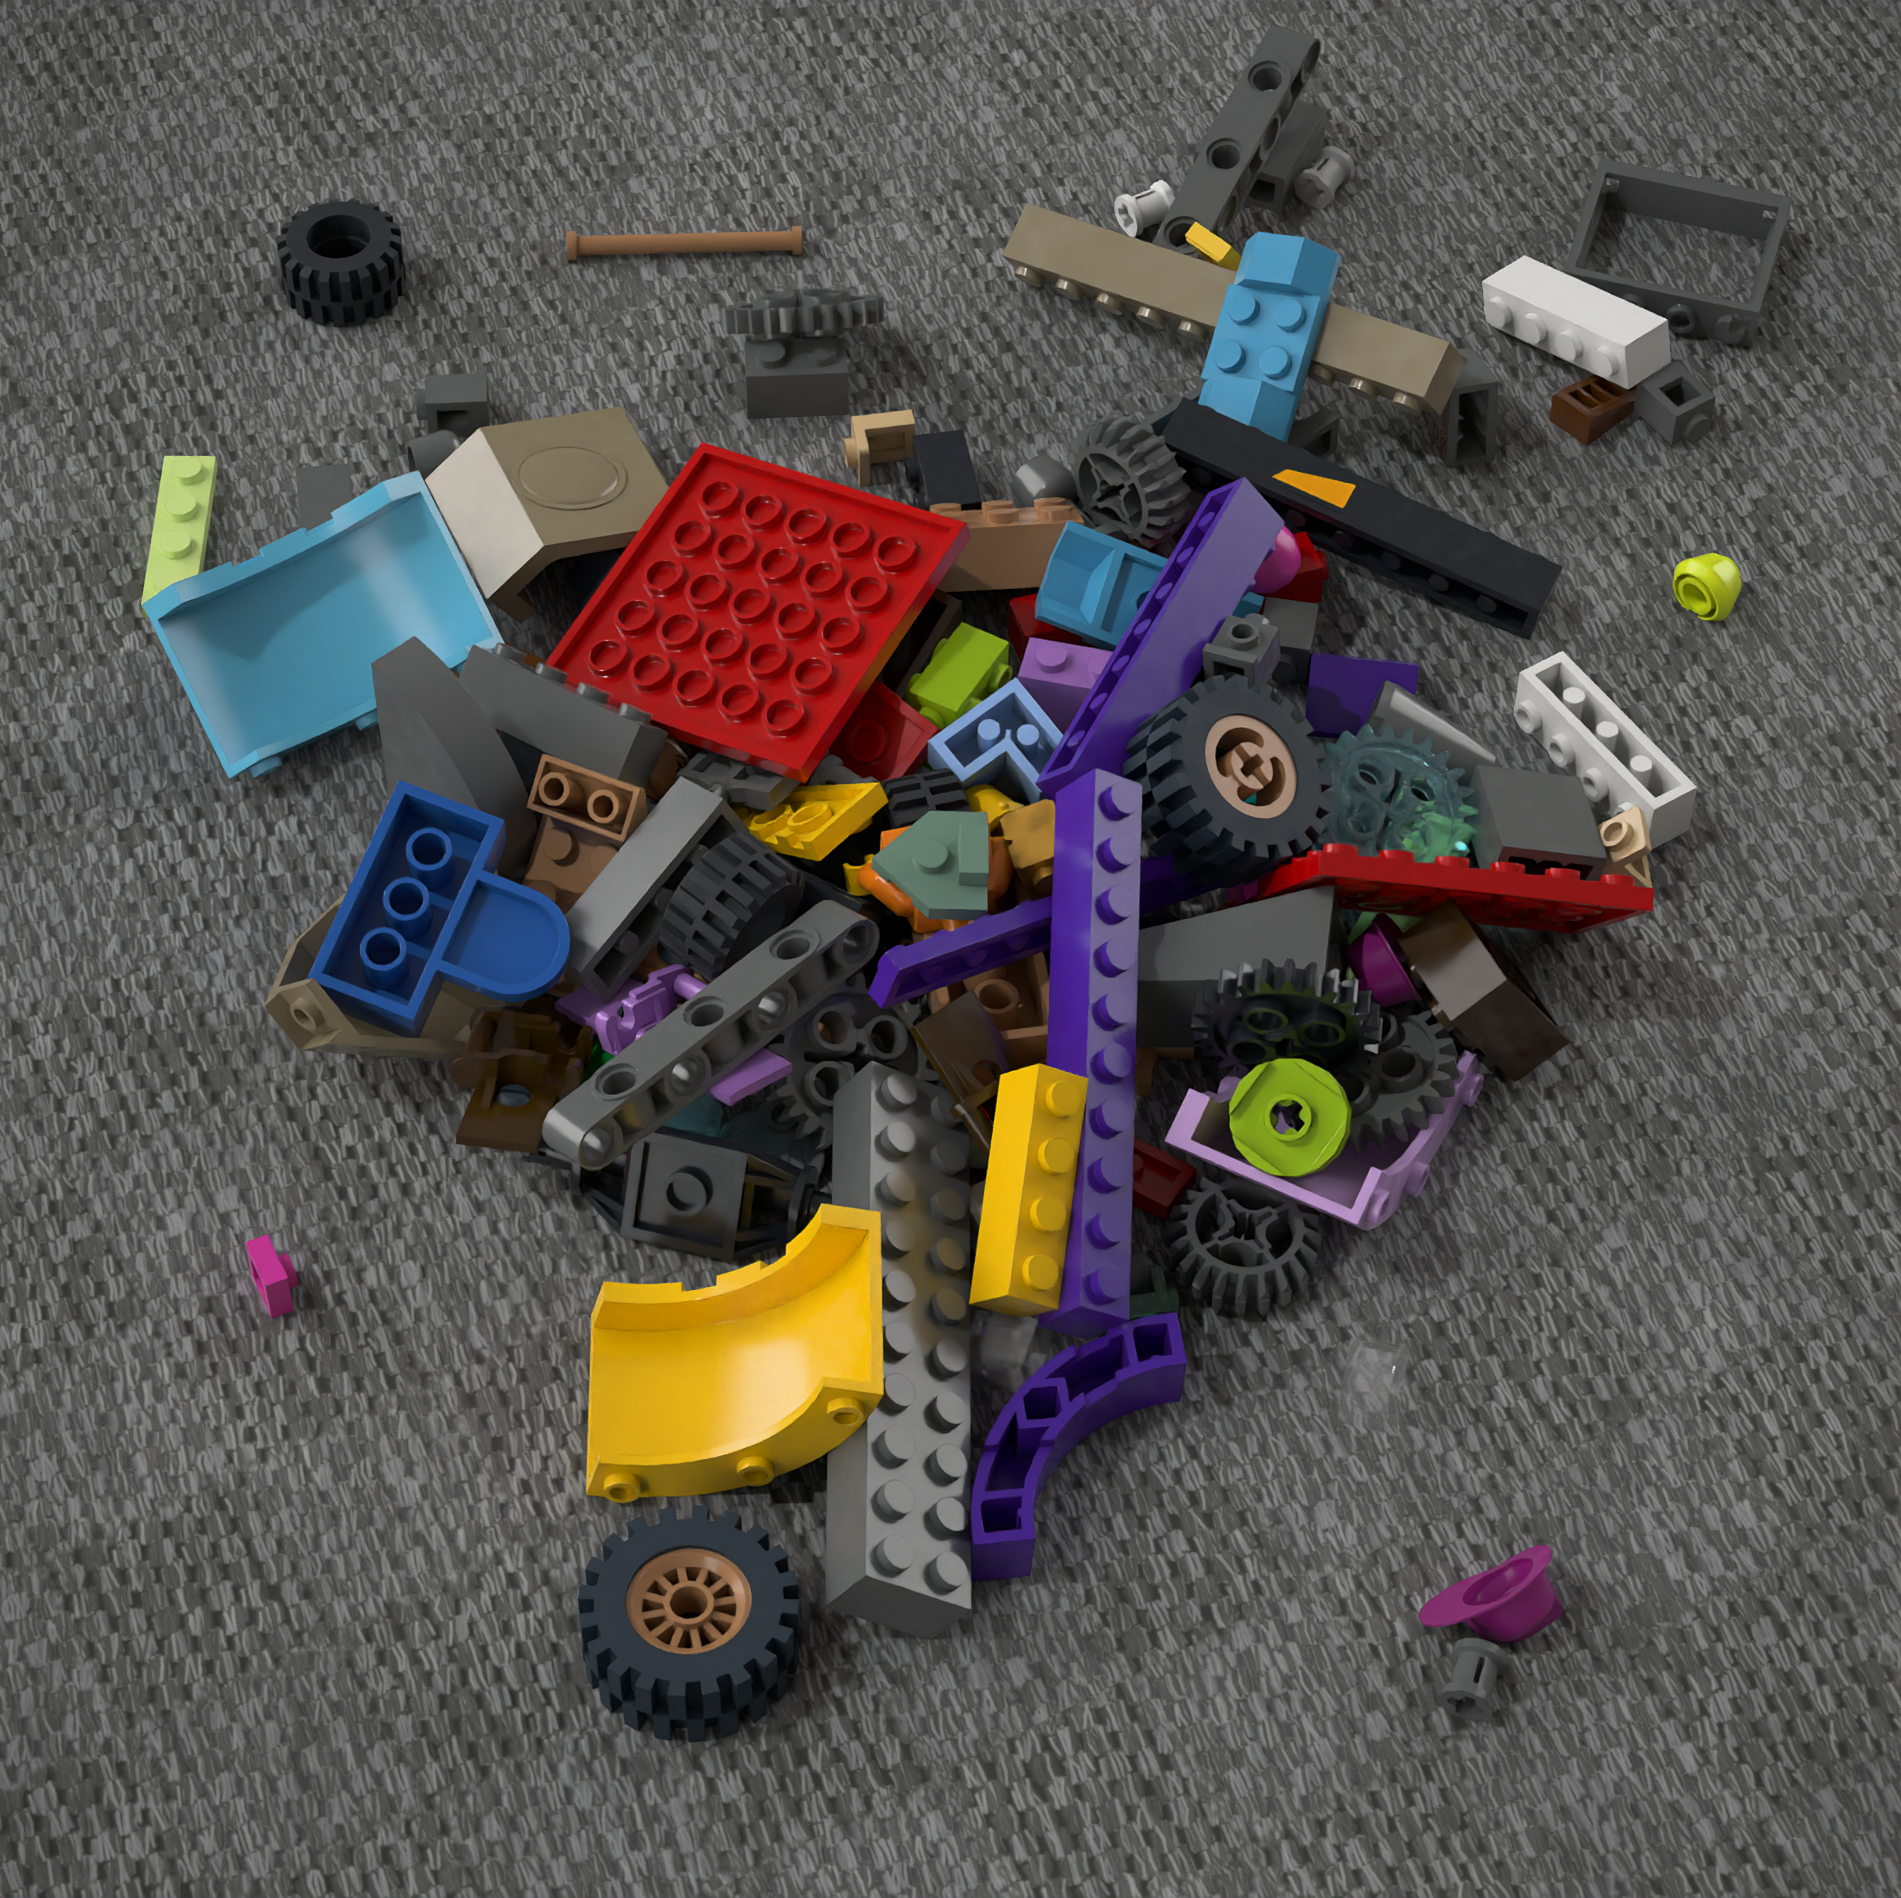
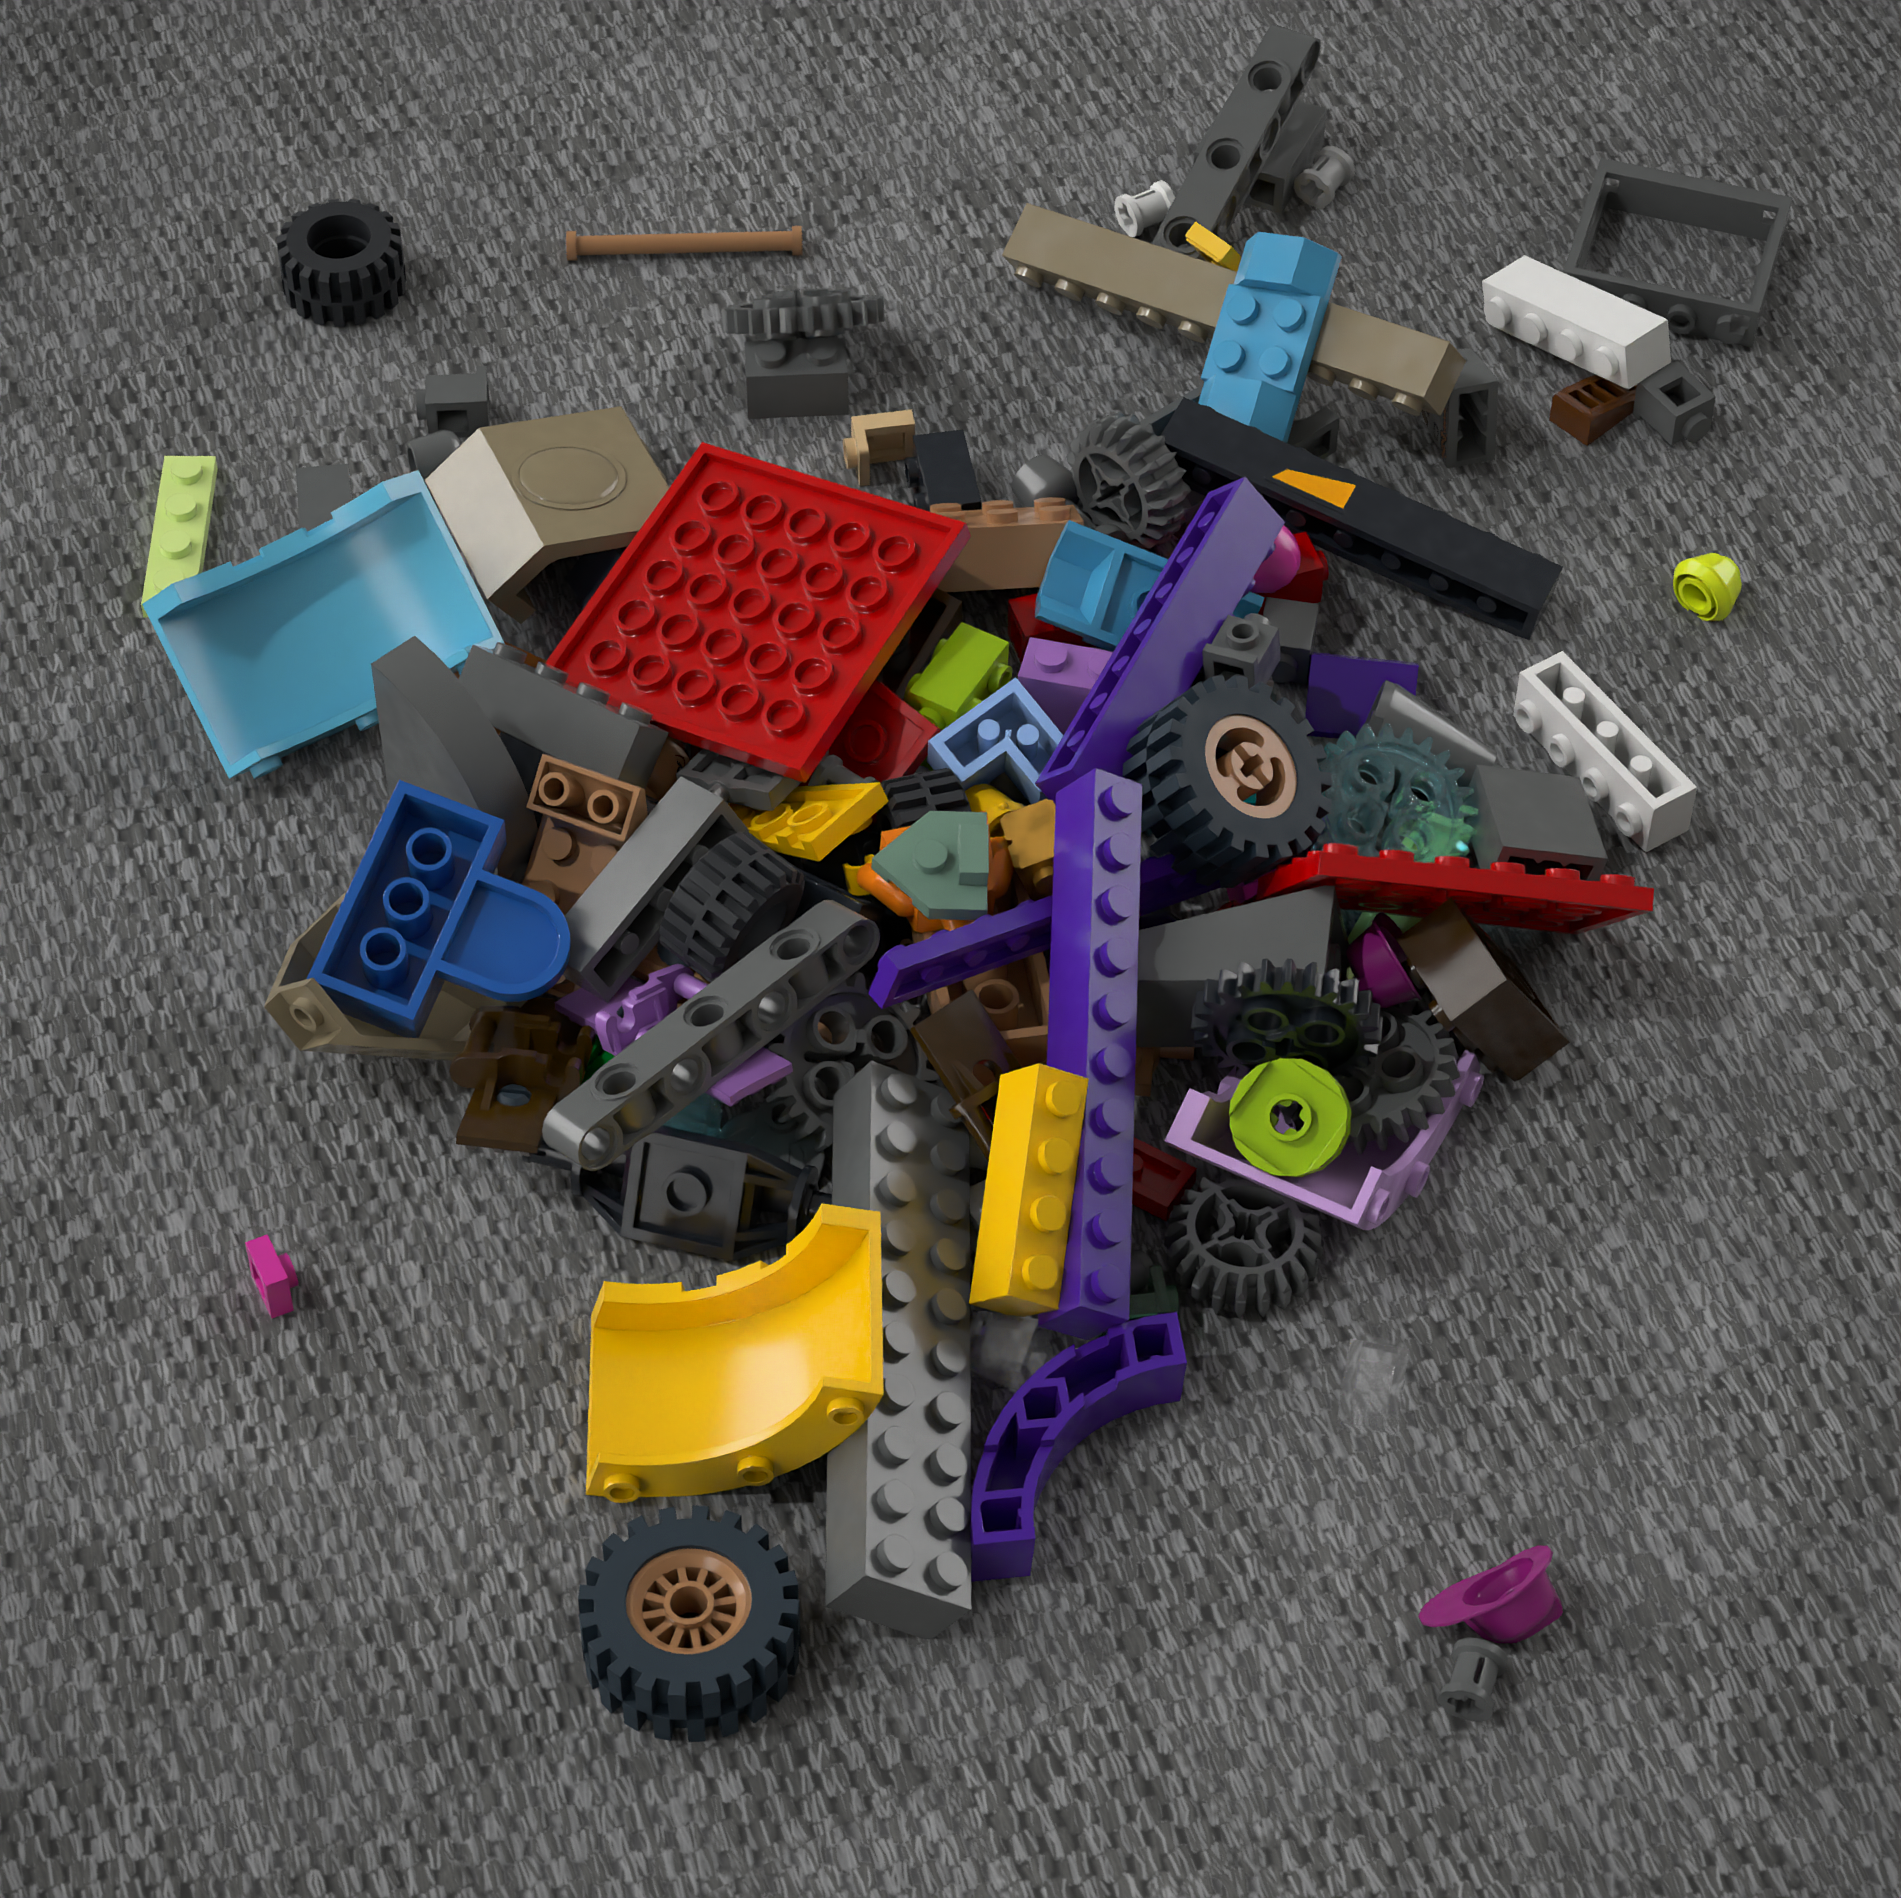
tan bracket [1597,806,1652,888] -> none

